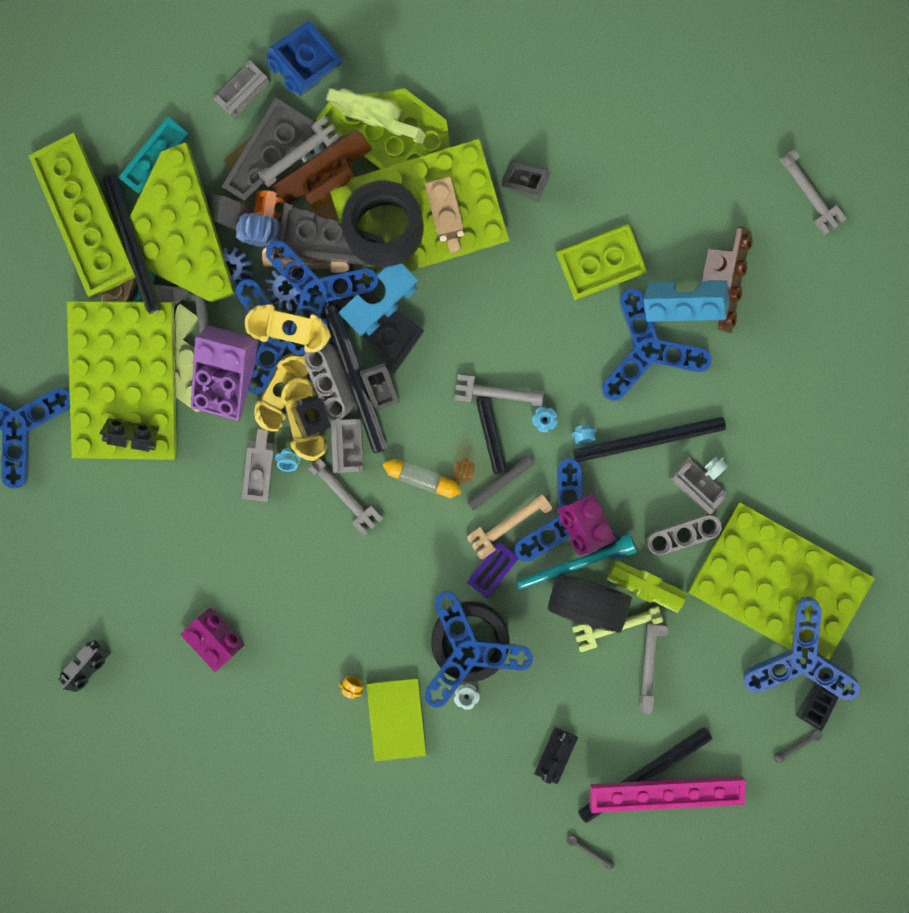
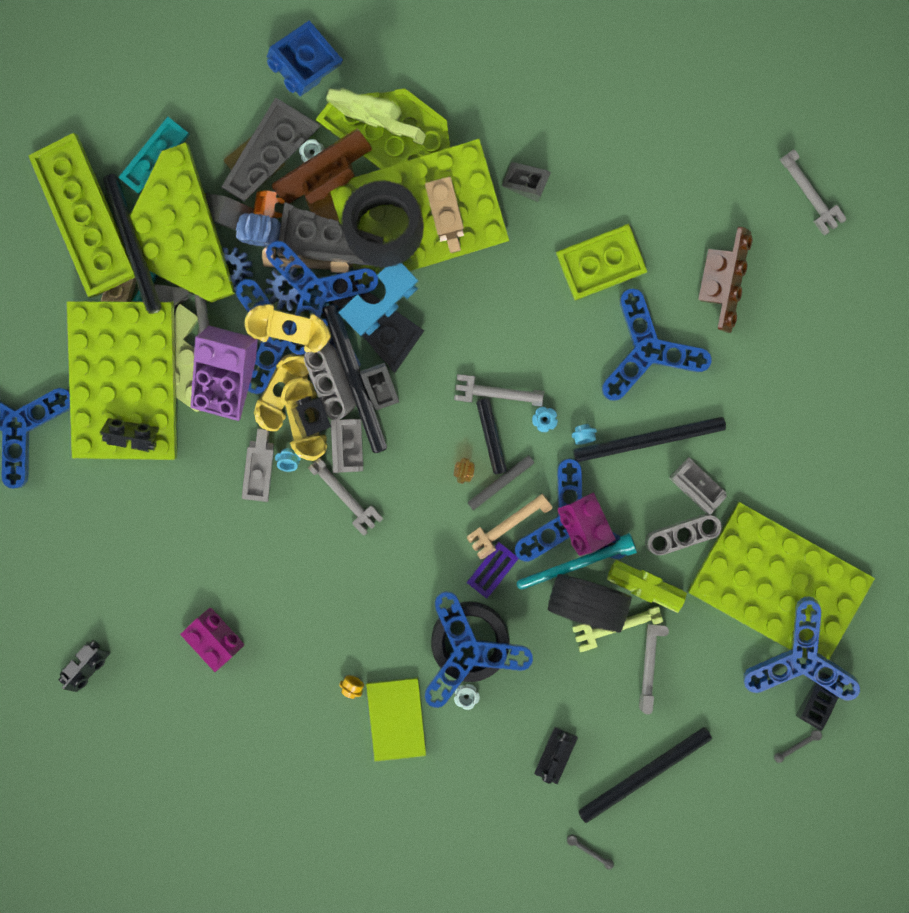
light grey hinge [213,60,270,120] -> none
light grey hinge [258,116,342,187] -> none
piece [383,459,462,499] -> none
dark pink plate [590,776,746,813] -> none
dark azure arch [644,280,730,321] -> none
light aqua plate [704,456,728,480] -> none

